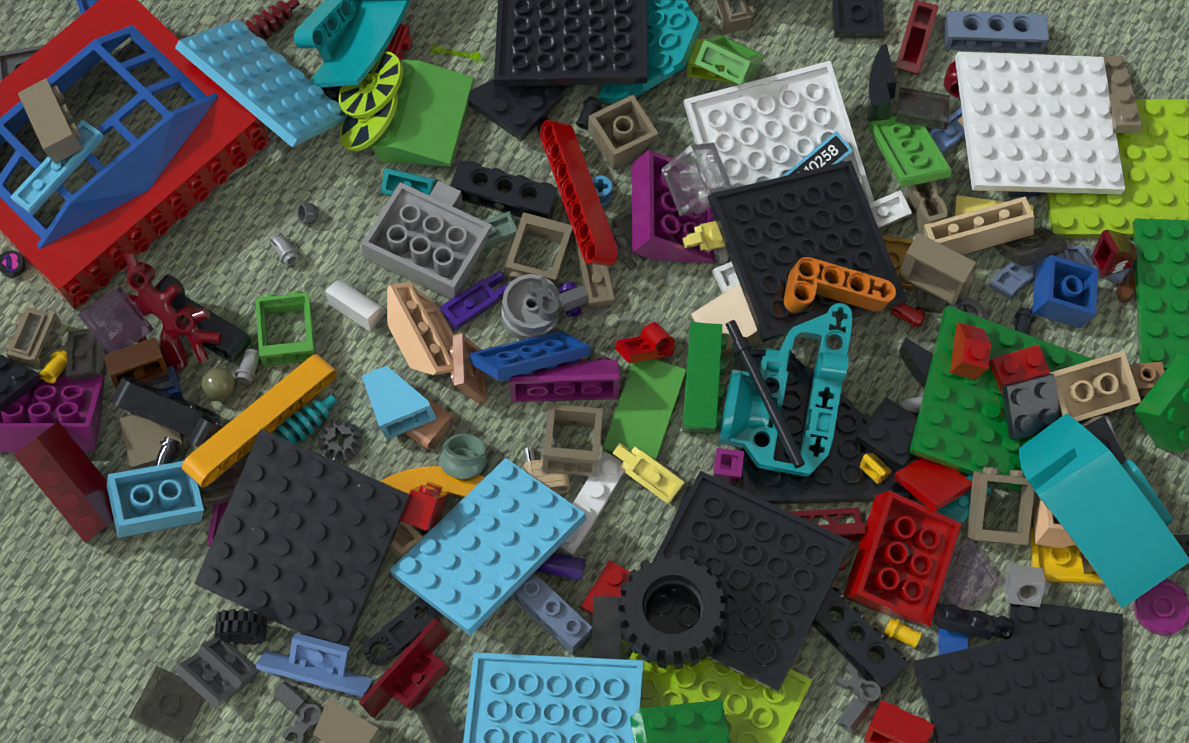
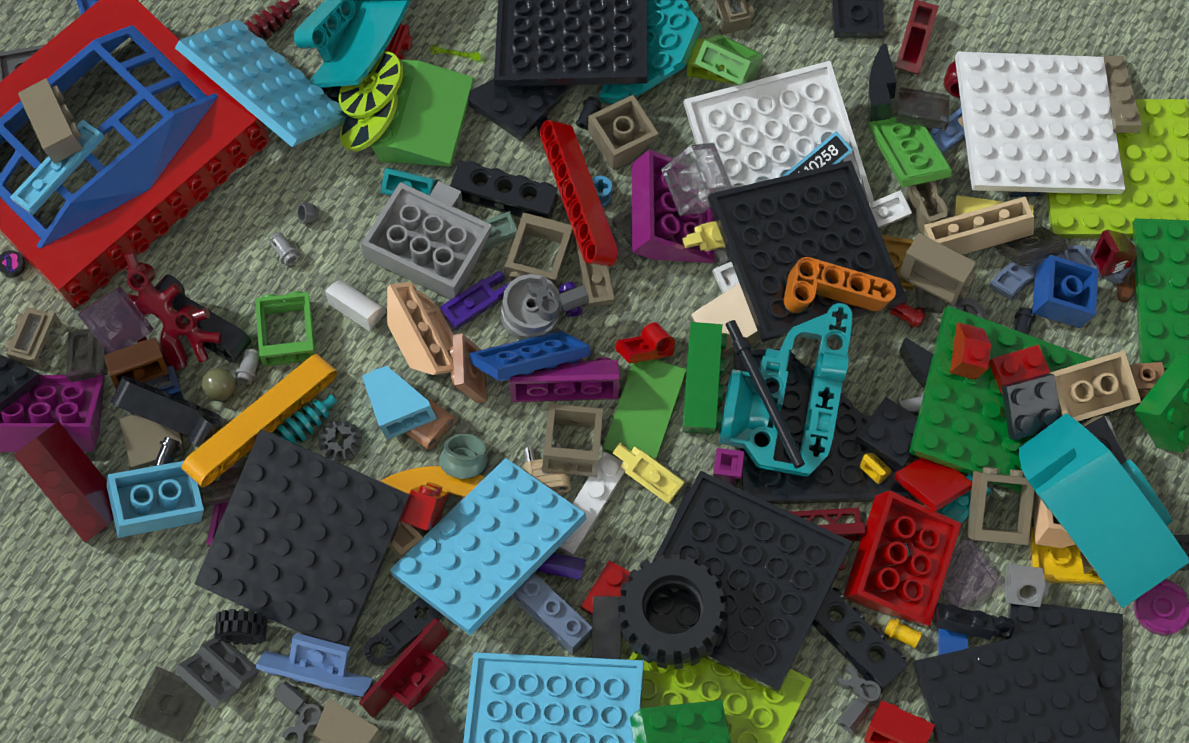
yellow pin [40,350,71,384] -> none
sand blue brick [943,10,1049,53] -> none

